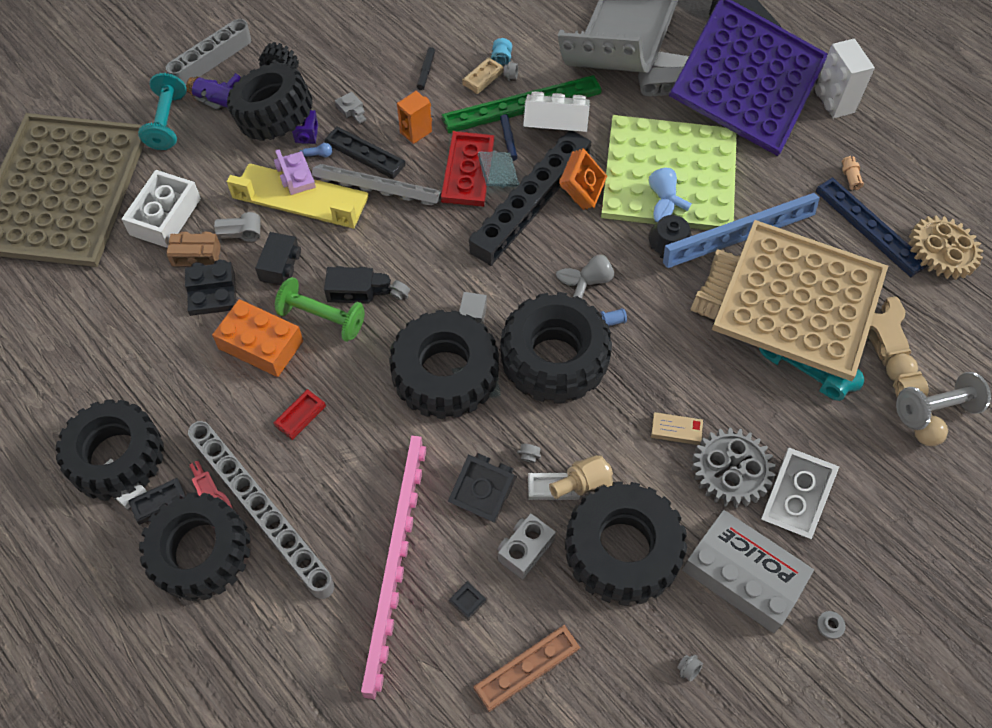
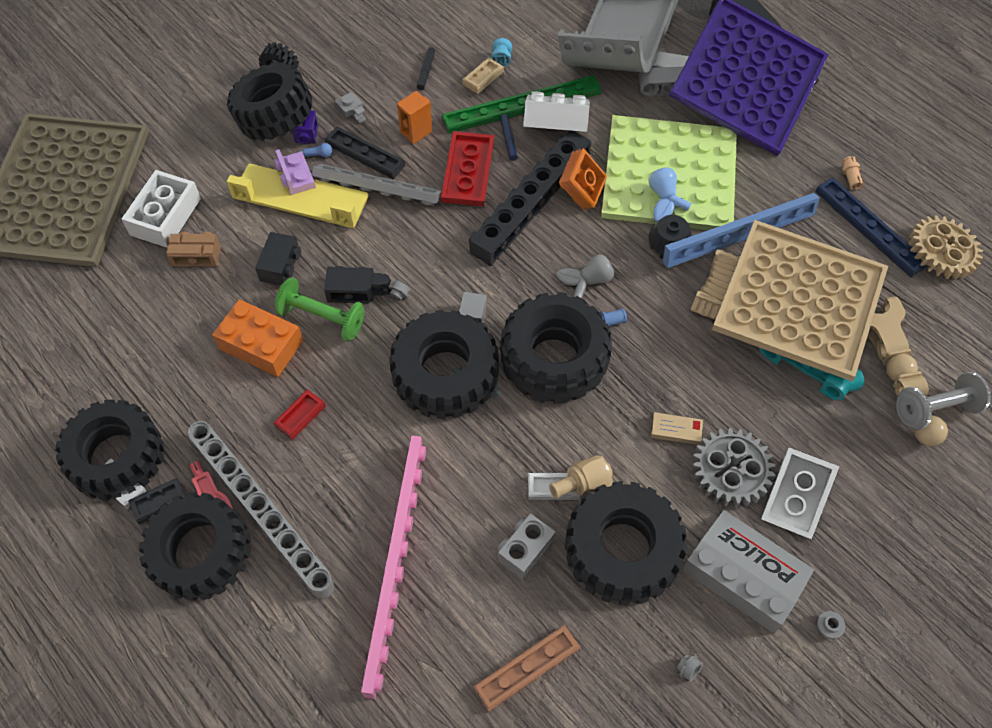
teal hose [138,73,187,150] -> none
light grey beam [166,19,251,86] -> none
black plate [185,260,236,316] -> none
dark purple piece [186,73,241,110] -> none
light grey piece [214,212,261,242] -> none
black plate [448,453,517,523] -> none
black tile [449,581,487,620] -> none
clear light blue piece [478,150,519,188] -> none
light grey plate [504,61,518,81] -> none
light grey plate [517,444,541,463] -> none
white brick [815,39,875,118] -> none

